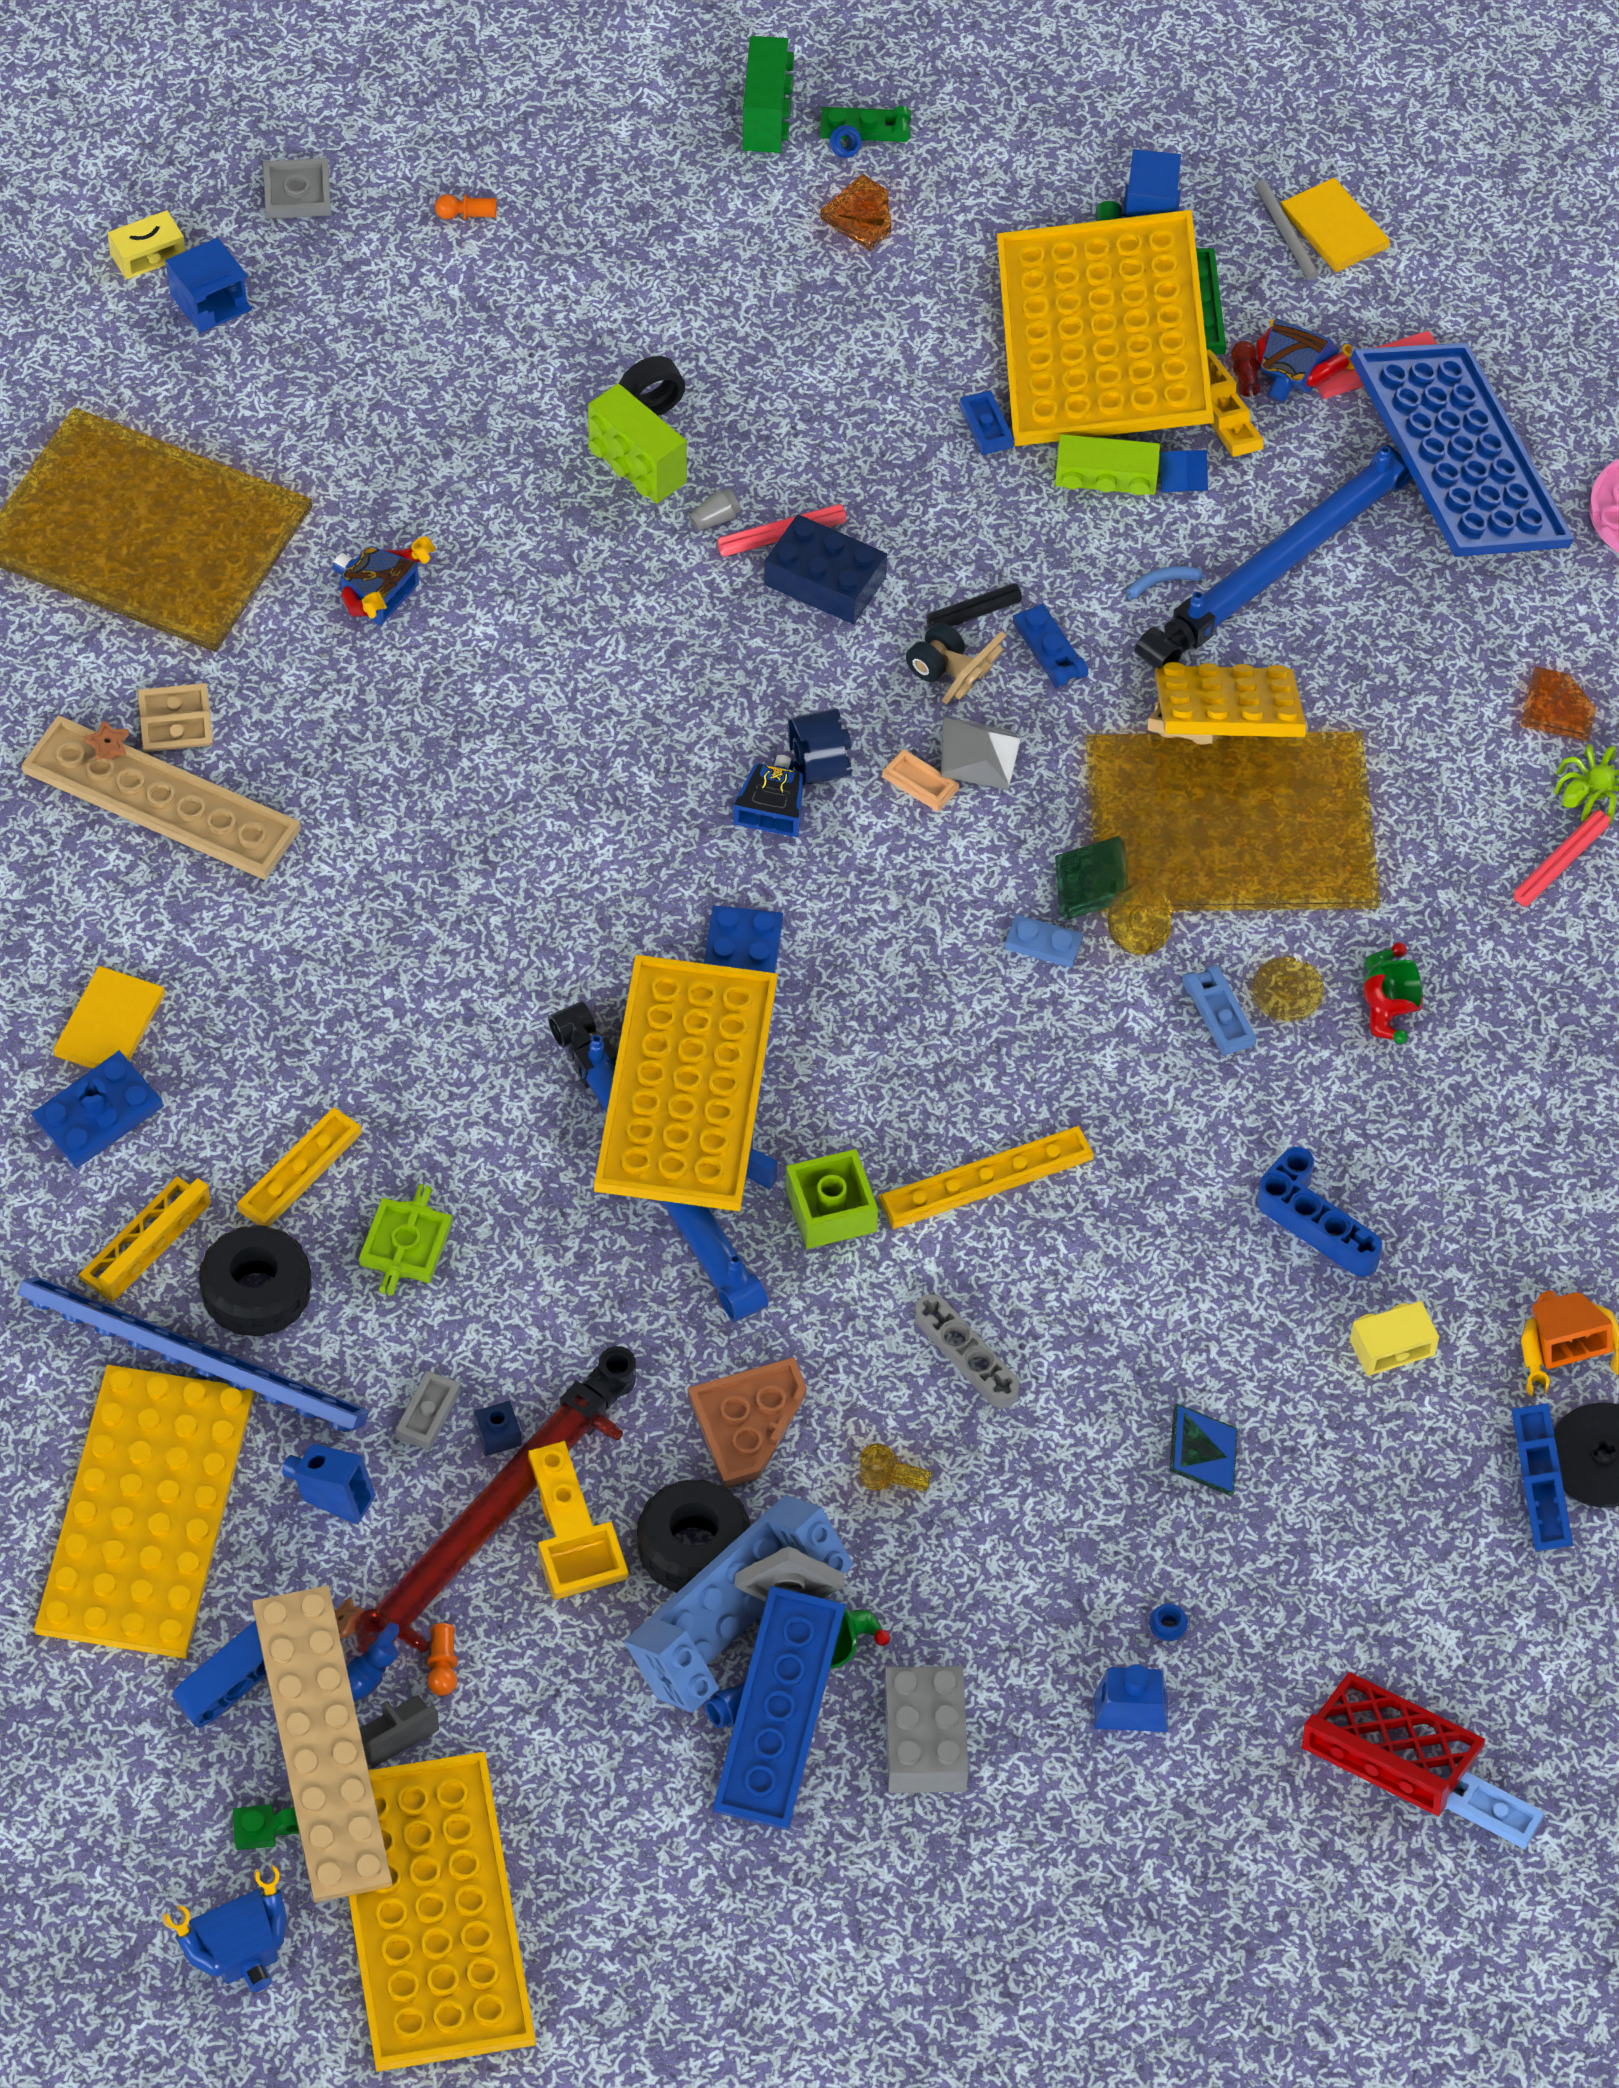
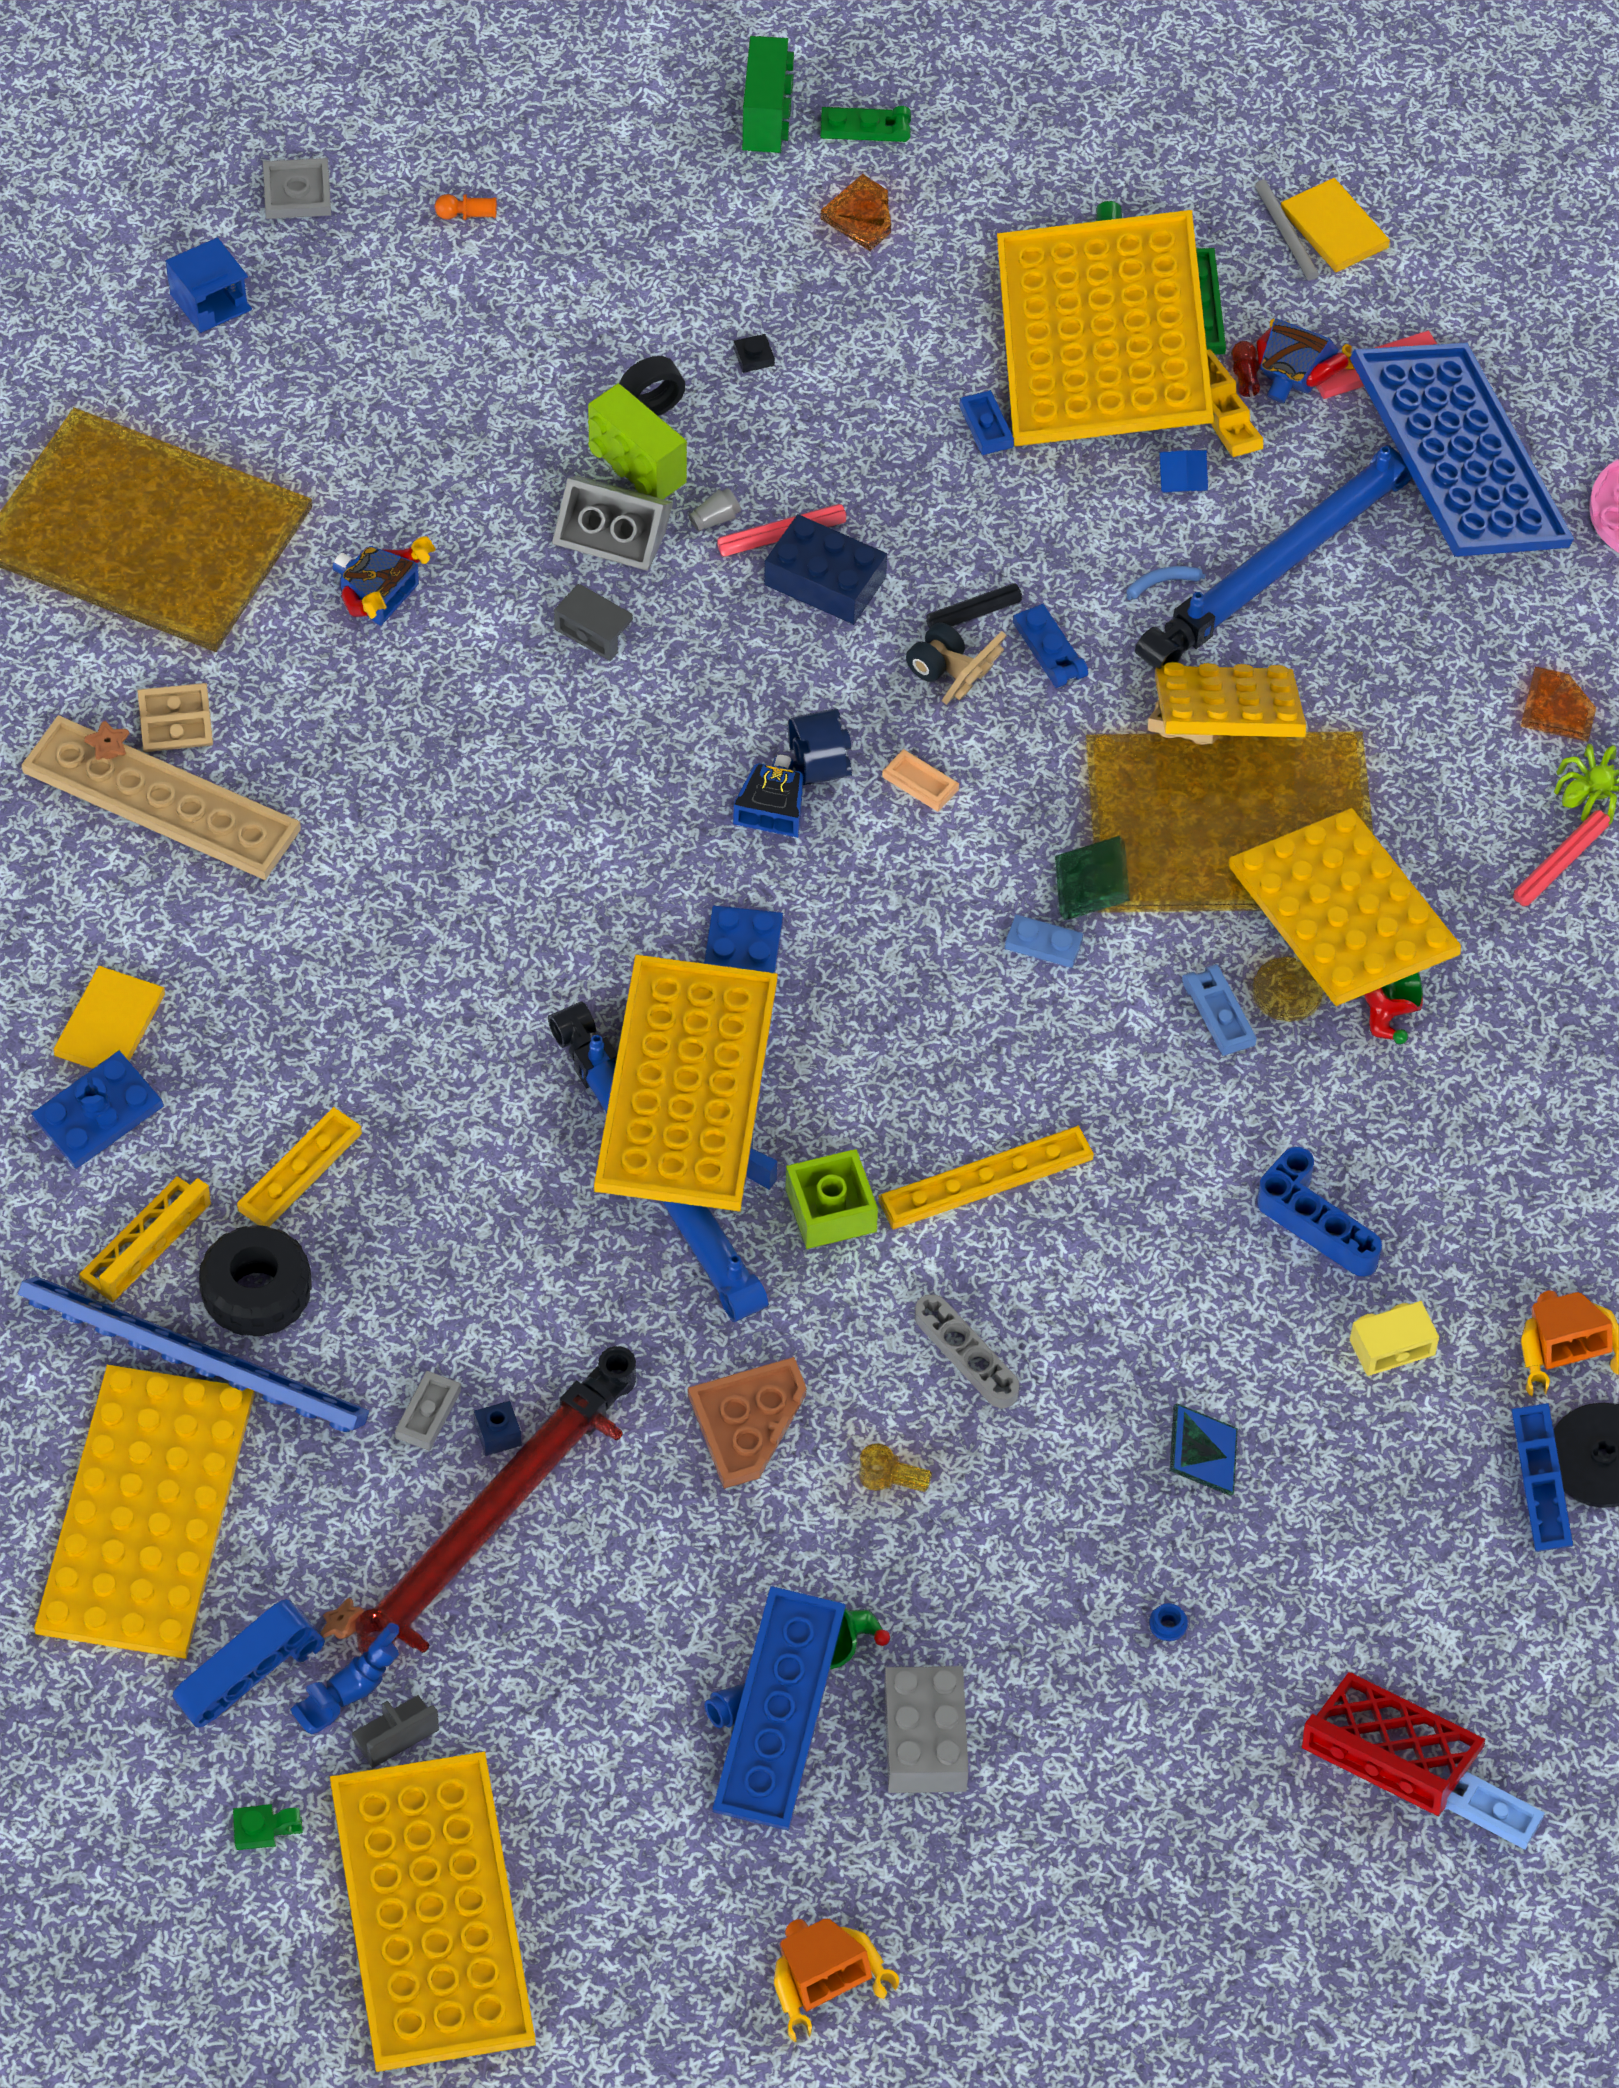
light yellow brick [107,210,185,280] -> none
blue torso [162,1864,287,1992] -> none
tan plate [252,1585,392,1903] -> none
blue torso [282,1444,376,1525] -> none
lime plate [359,1184,453,1296] -> none
orange pin [427,1623,458,1696] -> none
yellow plate [528,1441,629,1600] -> none
medium blue plate [624,1494,854,1713] -> none
black tyre [637,1479,751,1593] -> none
light grey plate [735,1546,844,1602] -> none
blue plate [829,125,861,158] -> none
light grey slope [941,717,1020,789] -> none
lime brick [1055,434,1160,495] -> none
blue torso [1094,1664,1168,1732] -> none
clear yellow tile [1107,884,1173,955] -> none
blue piece [1122,149,1181,218] -> none
none -> light grey slope [552,475,673,571]
none -> dark grey panel [554,584,633,661]
none -> black plate [733,334,775,373]
none -> orange torso [774,1918,899,2042]
none -> yellow plate [1229,808,1461,1006]

